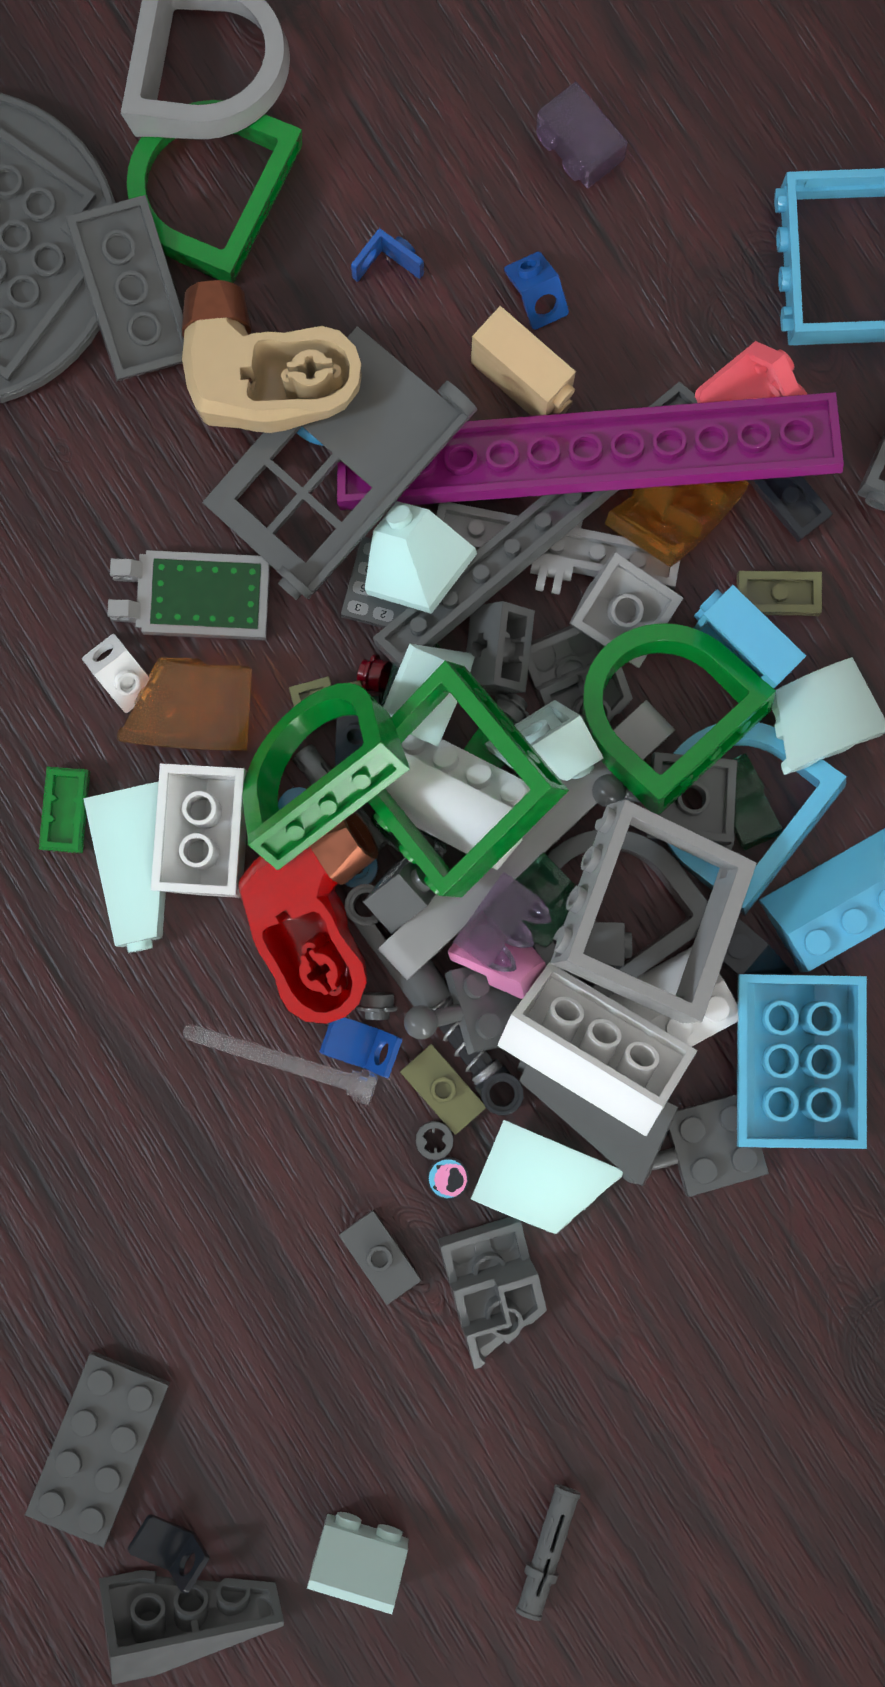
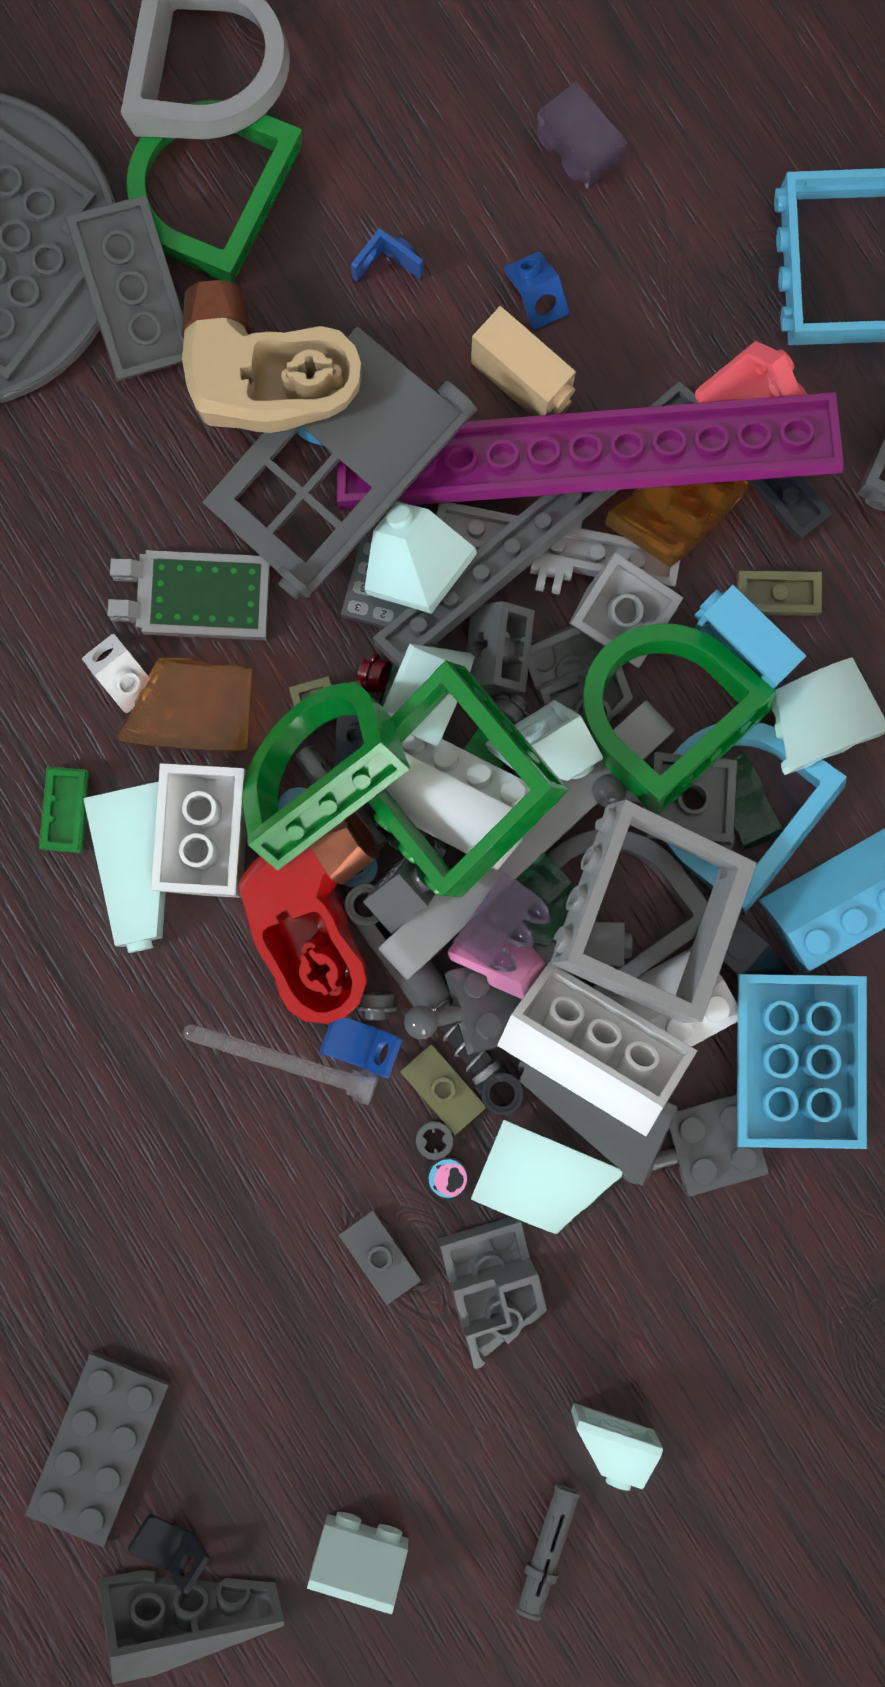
none -> light aqua slope [571,1403,663,1491]

